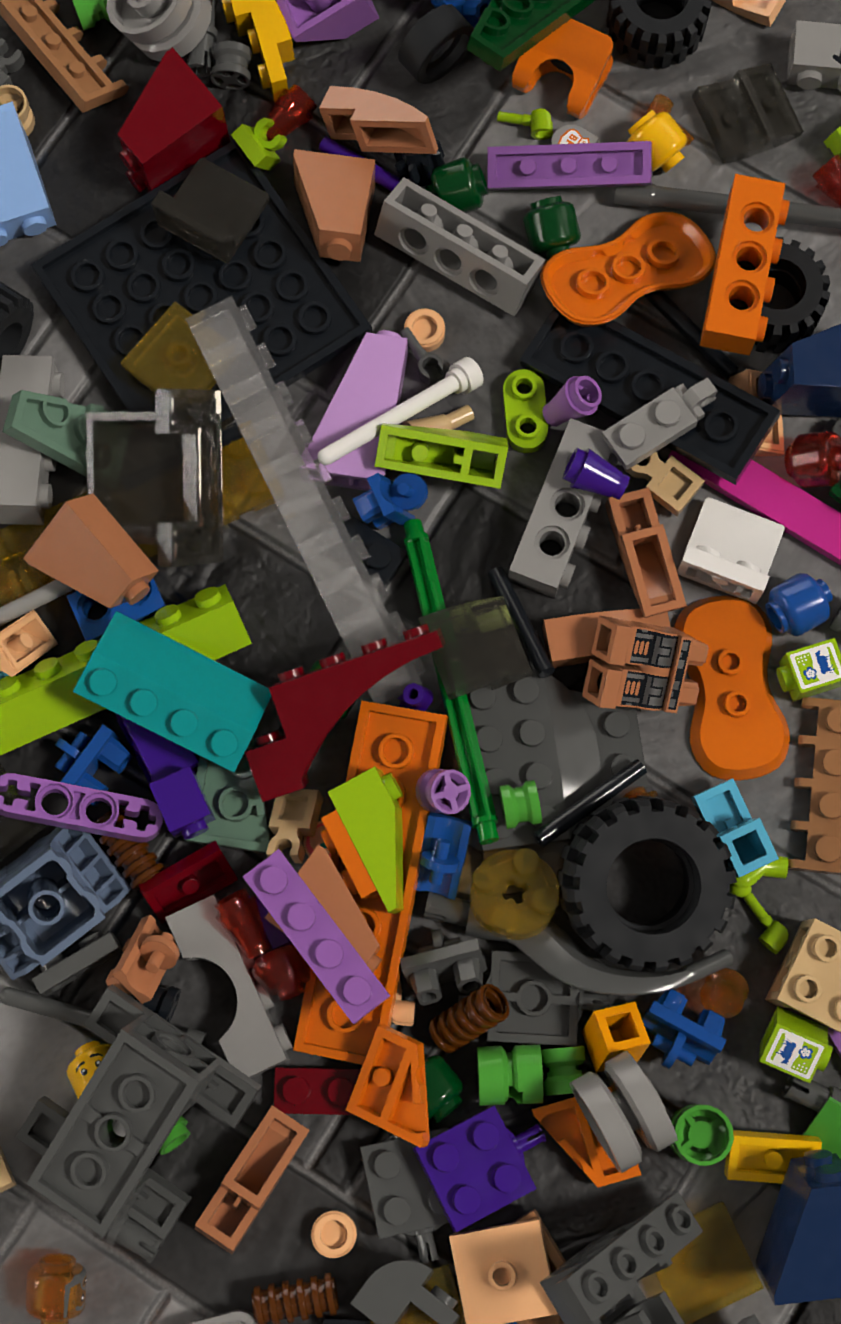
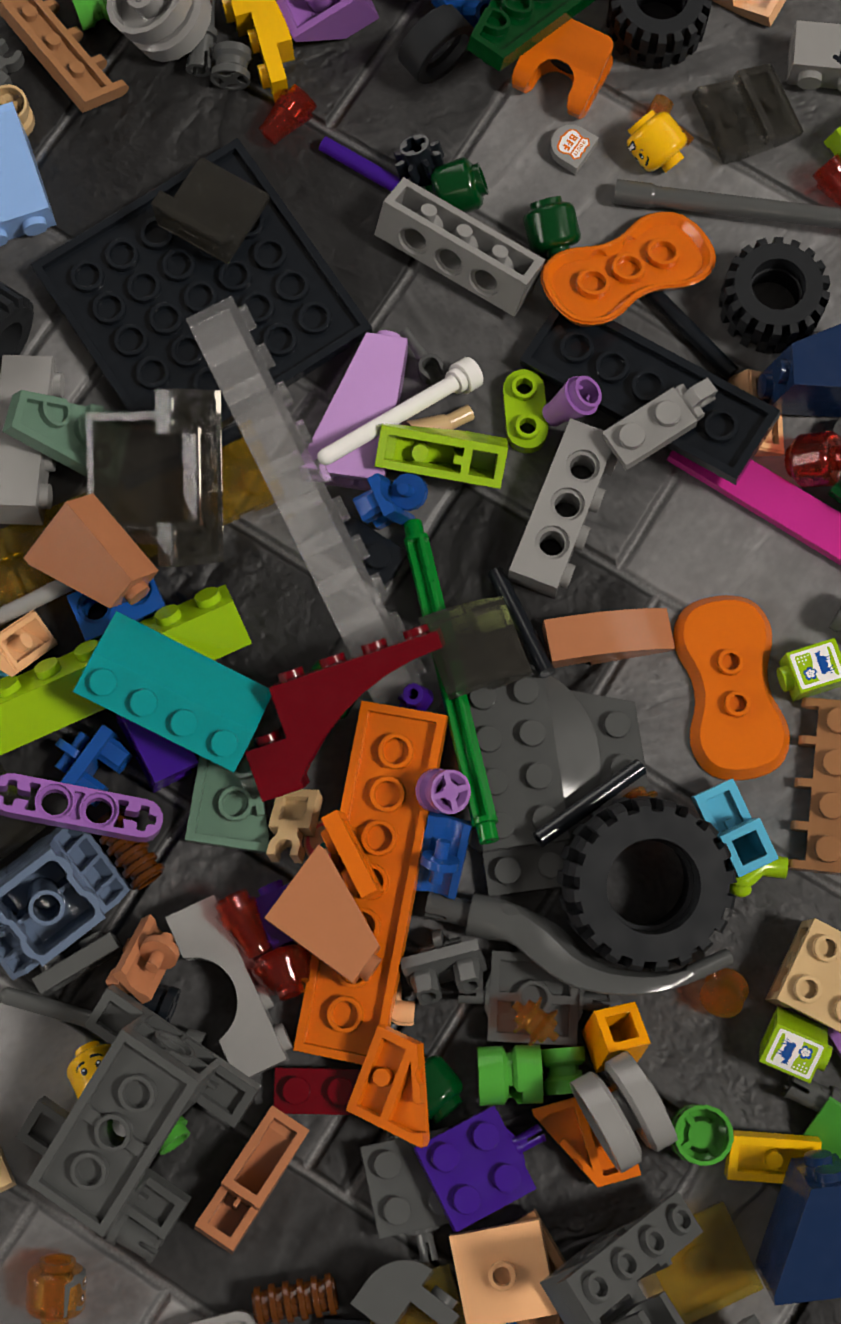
dark red slope [118,47,230,193] -> none
clear yellow plate [121,301,240,417] -> none
dark red plate [138,840,238,924] -> none
dark purple brick [149,766,216,840] -> none
lime tile [231,118,287,171] -> none
medium lavender plate [243,849,390,1025] -> none
nougat slope [293,149,375,262] -> none
light nougat tile [311,1210,357,1258] -> none
nougat slope [319,86,438,154] -> none
lime slope [328,766,404,914] -> none
light nougat tile [404,308,445,352] -> none
reddish brown piece [429,984,510,1053] -> none
clear yellow plate [469,848,560,940] -> none
medium lavender plate [487,141,652,191] -> none
lime hand [497,108,553,140] -> none
bright green wheel [499,780,542,830] -> none
dark purple cone [562,448,630,500] -> none
nougat hips [582,615,709,713] -> none
nougat slope [605,487,687,618] -> none
tan plate [624,452,705,516] -> none
blue hips [642,989,726,1069] -> none
white bracket [677,497,785,604] -> none
orange brick [699,174,790,356] -> none
lime hand [743,893,789,954] -> none
blue head [765,573,833,637] -> none
none -> clear orange wheel [511,996,559,1046]

